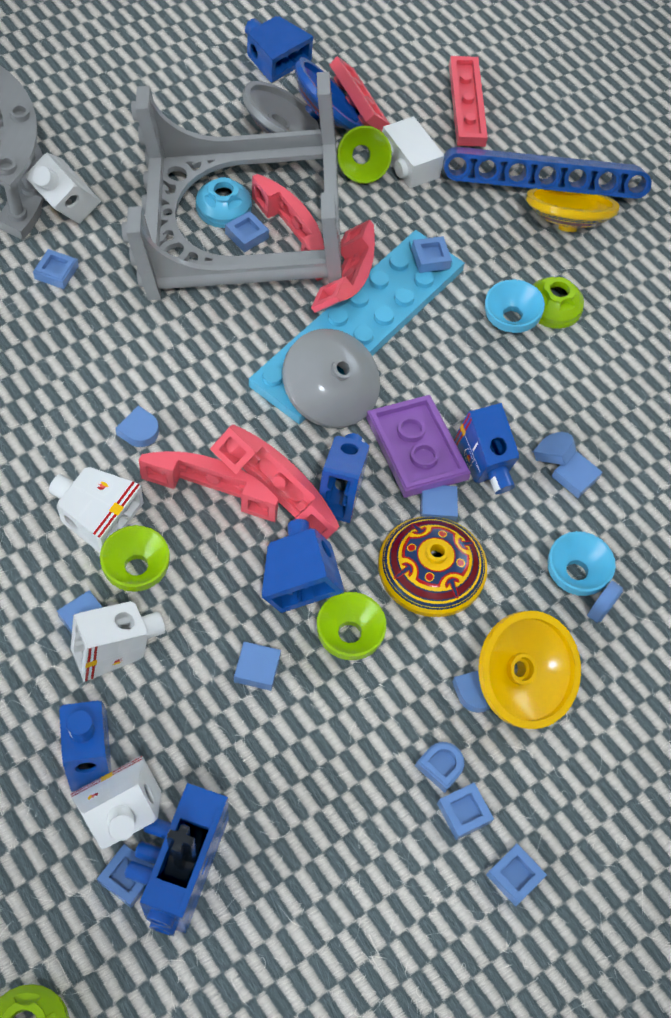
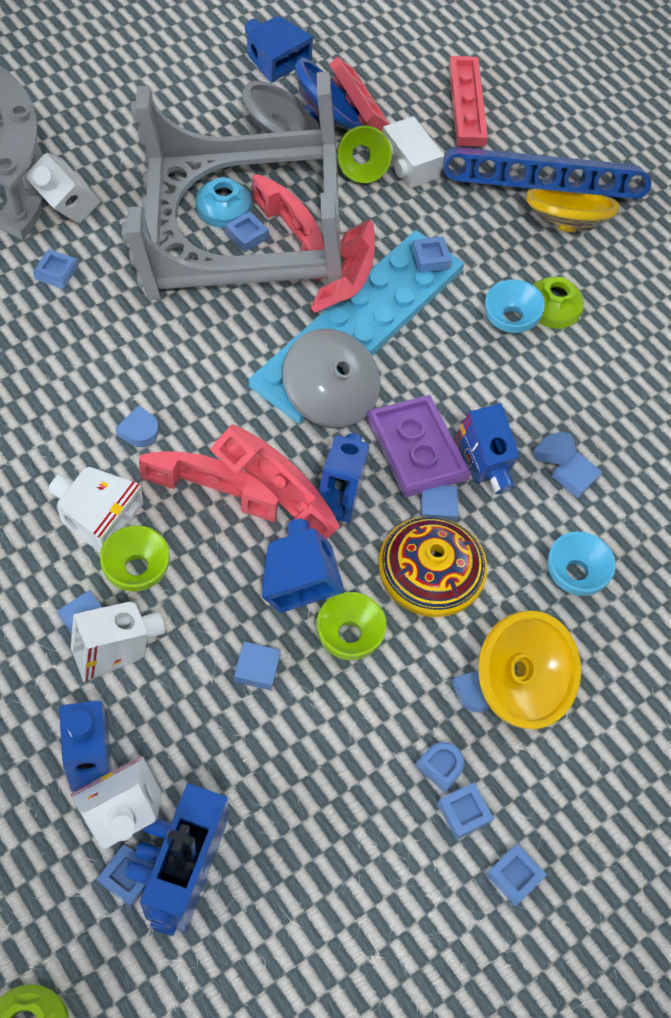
medium blue tile [587,580,624,623] -> none

